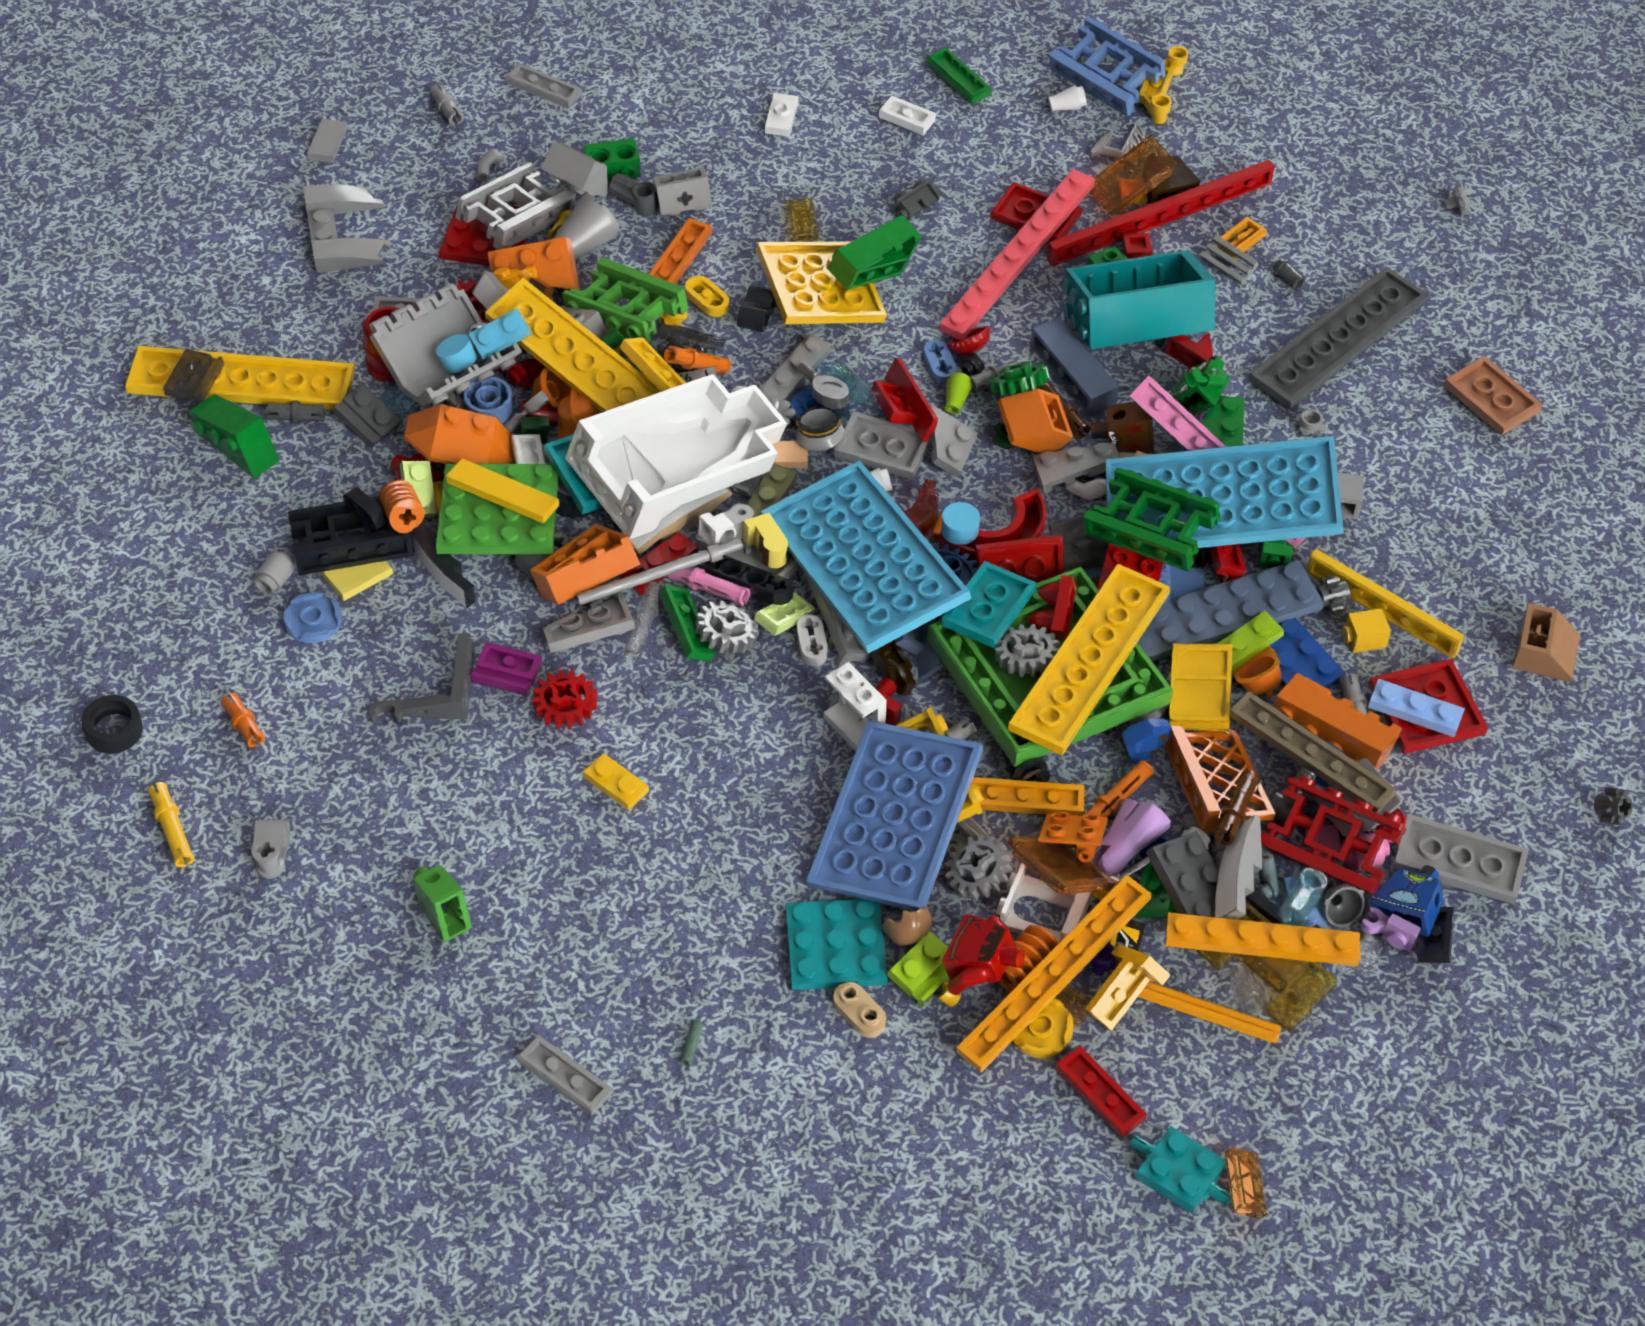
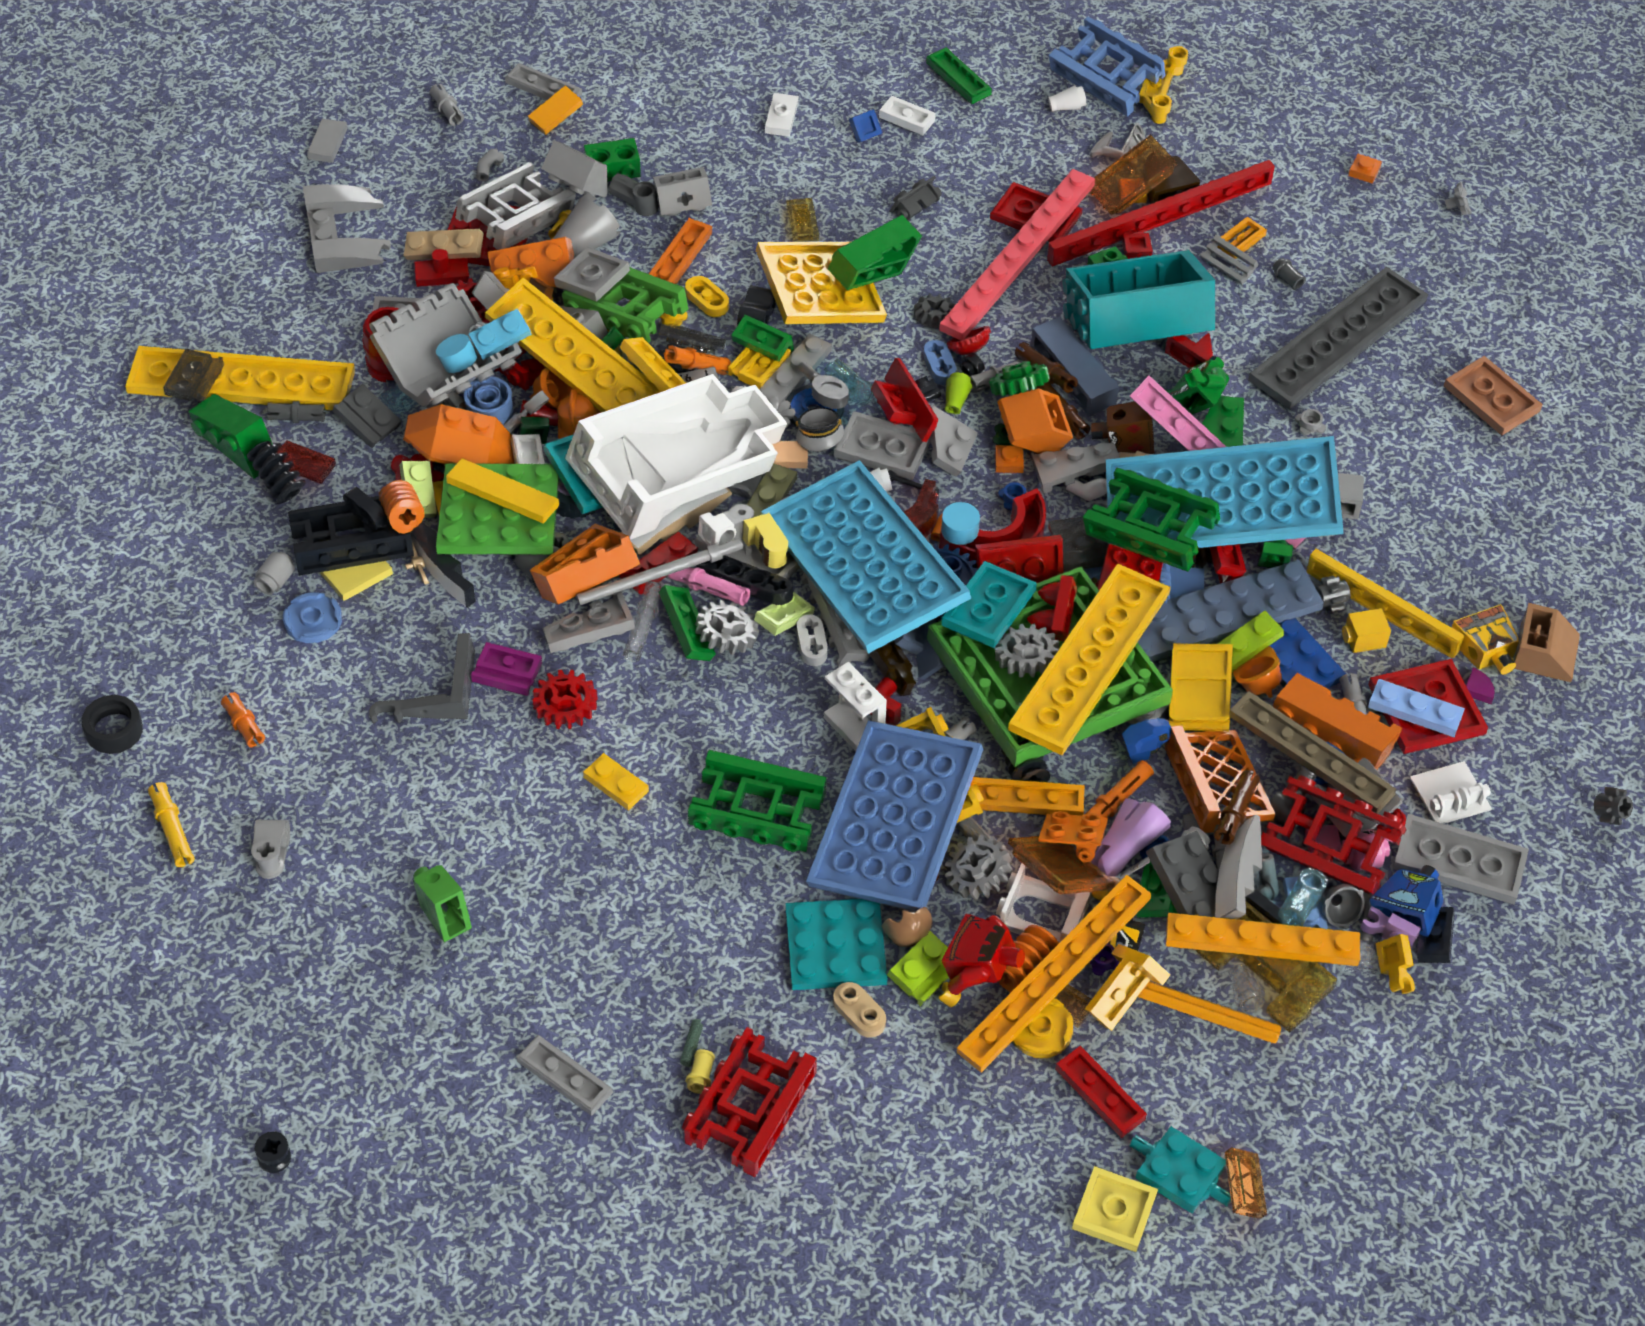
none -> black piece [247,441,306,504]
none -> black wheel [254,1132,292,1173]
none -> clear red plate [277,440,336,484]
none -> tan plate [403,229,484,260]
none -> tan piece [405,542,429,585]
none -> red tile [414,249,469,287]
none -> light orange tile [528,85,583,135]
none -> light grey plate [554,247,630,302]
none -> red fence [682,1027,817,1177]
none -> light yellow pin [685,1049,715,1094]
none -> green fence [688,750,826,852]
none -> yellow plate [728,347,791,389]
none -> green panel [731,315,794,362]
none -> blue plate [849,109,882,143]
none -> black hinge [888,470,939,497]
none -> dark grey gear [914,293,956,328]
none -> black plate [915,376,941,402]
none -> orange plate [995,445,1024,473]
none -> blue plate [998,482,1026,510]
none -> reddish brown pin [1015,342,1078,393]
none -> light yellow plate [1072,1166,1158,1252]
none -> orange plate [1348,154,1382,184]
none -> yellow plate [1375,934,1415,994]
none -> white hinge [1410,761,1492,824]
none -> torso [1451,604,1519,675]
none -> magenta tile [1466,667,1495,704]

